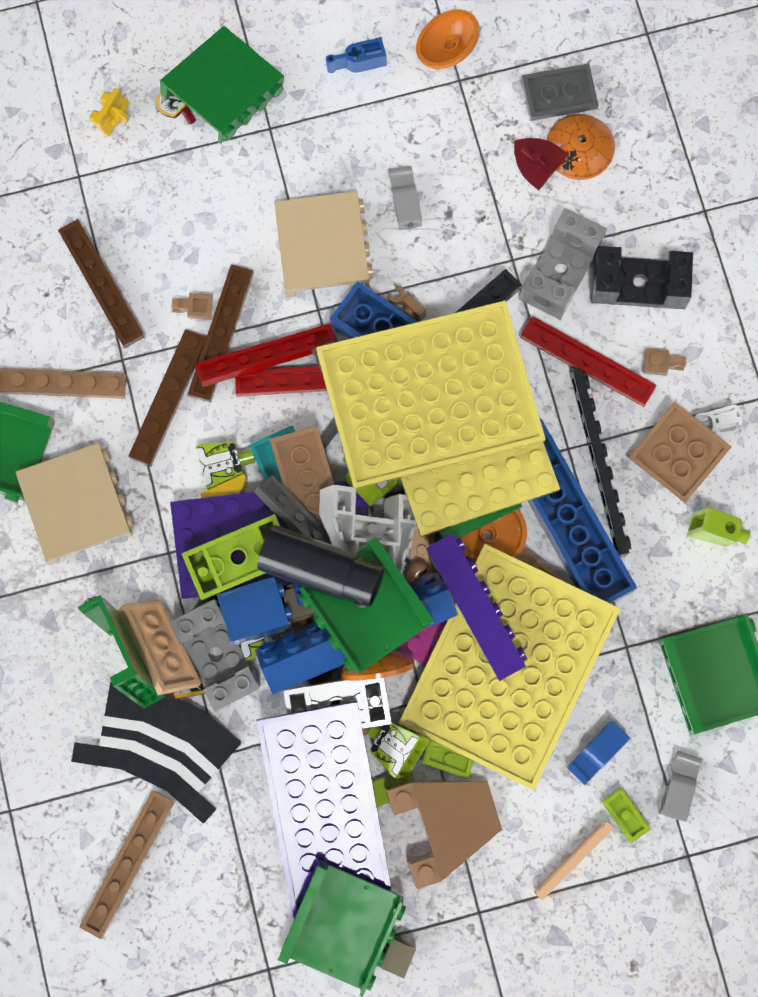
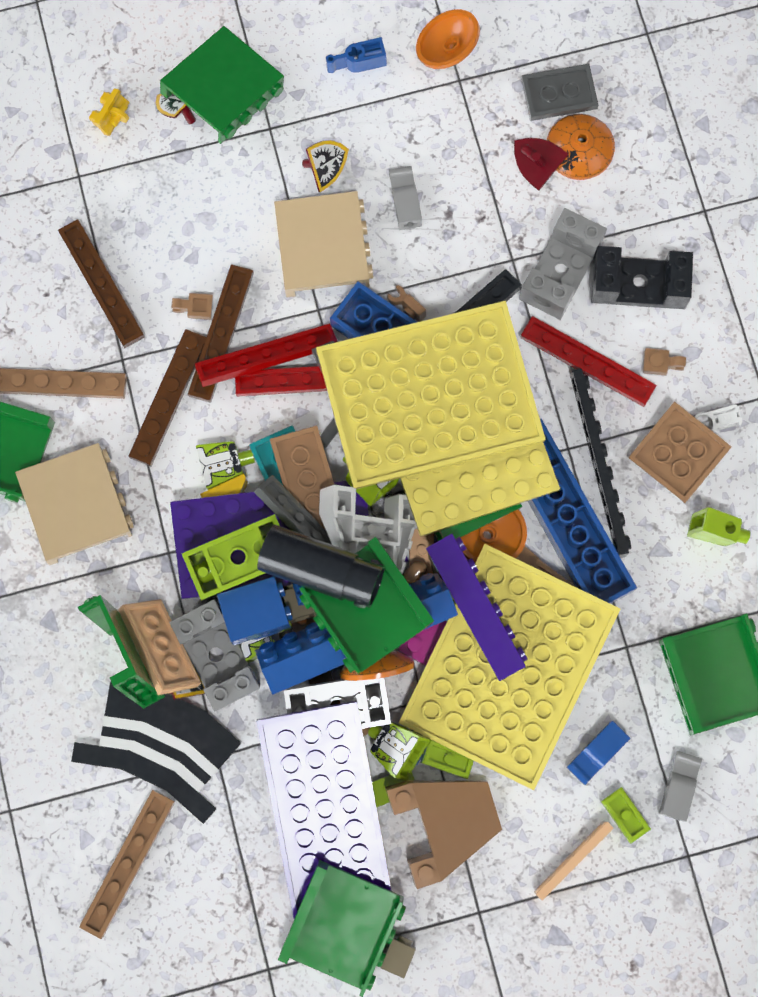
none -> shield [302,140,349,192]

